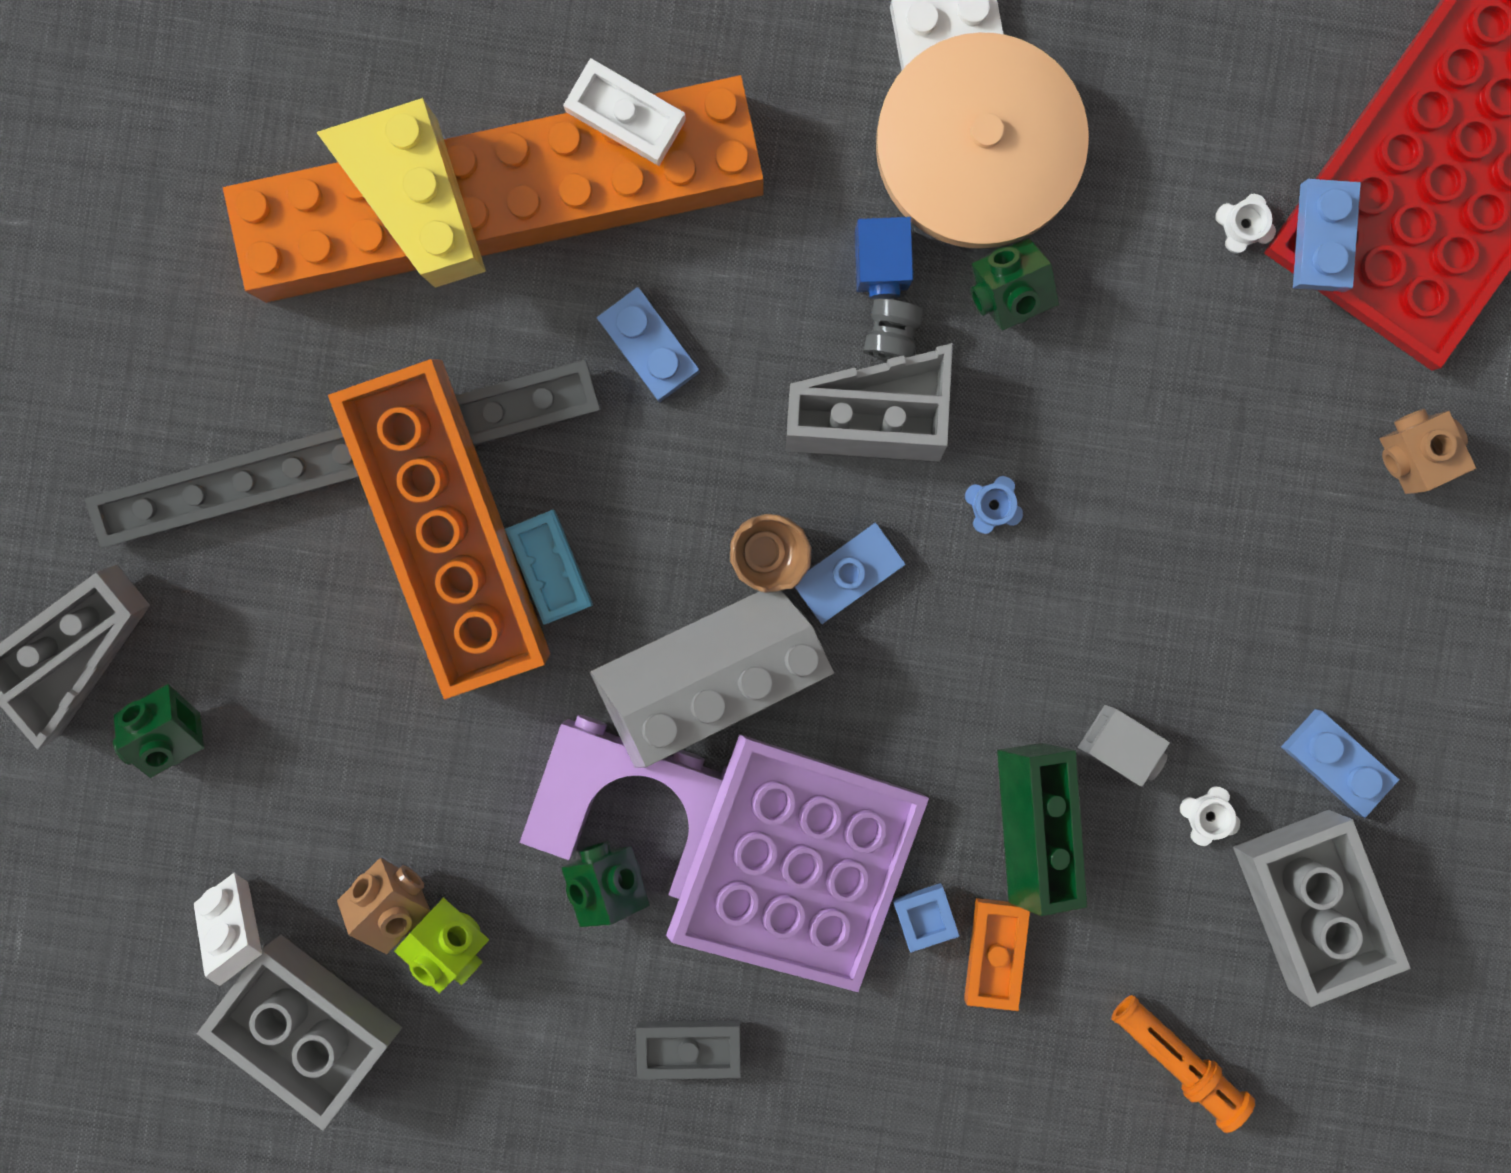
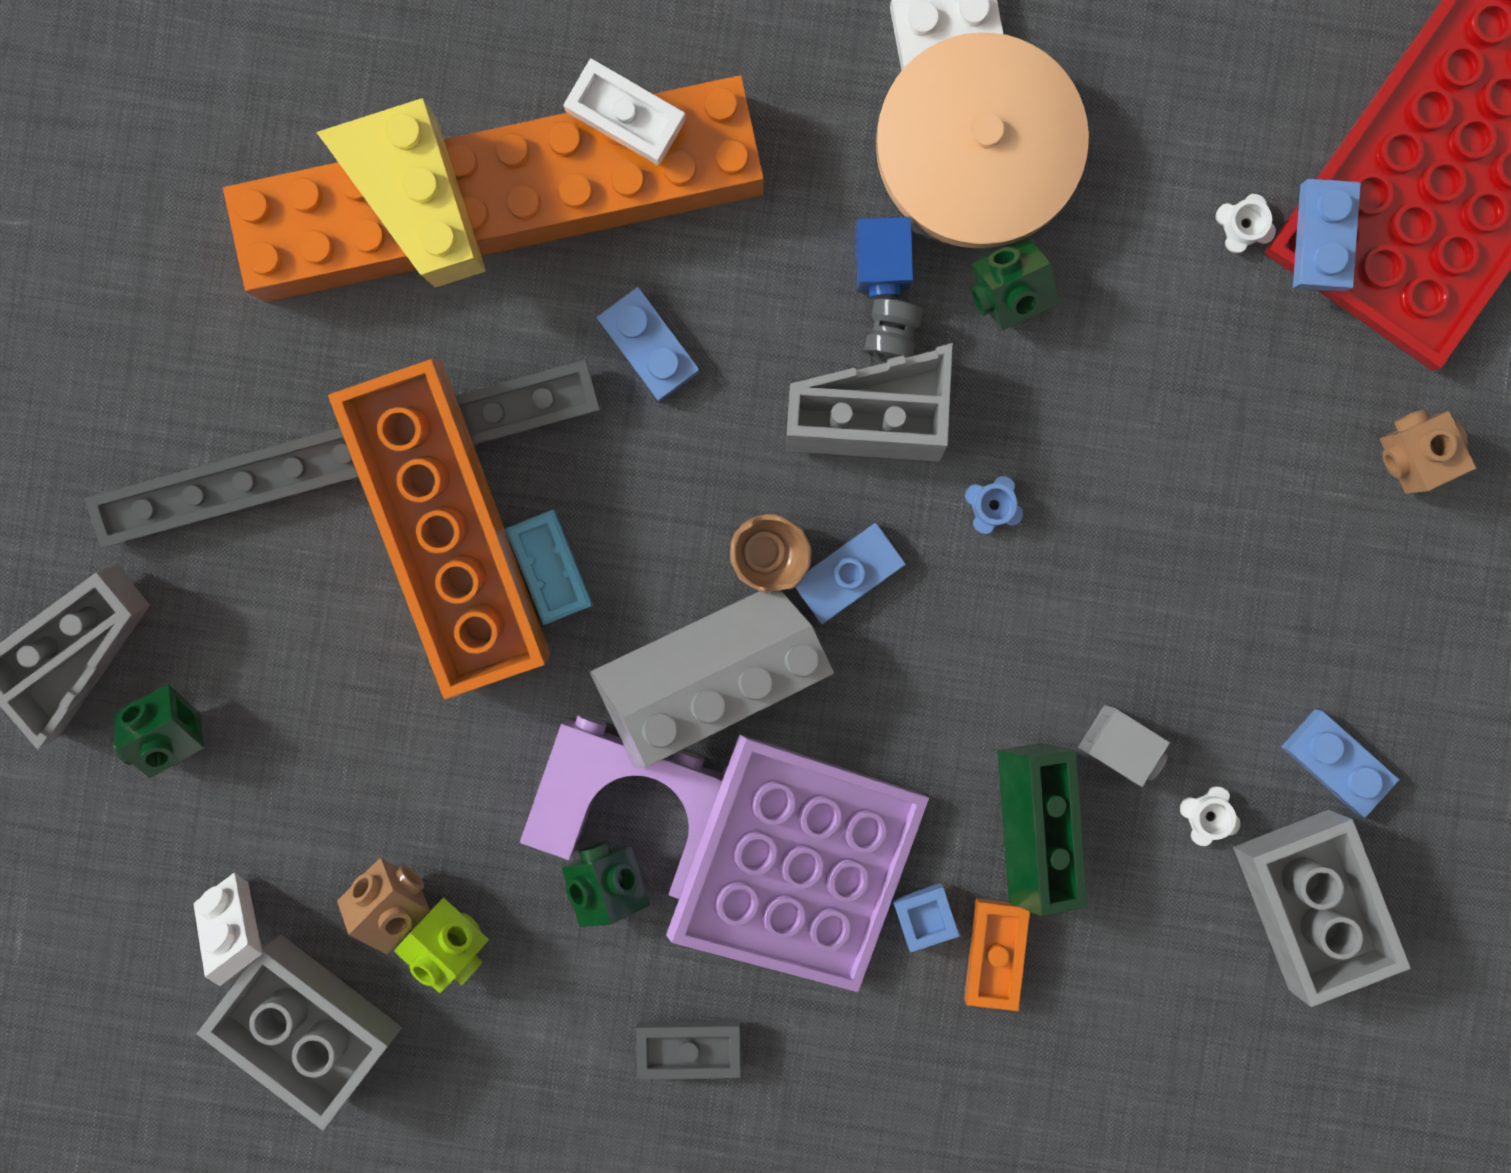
orange pin [1111,995,1255,1133] -> none

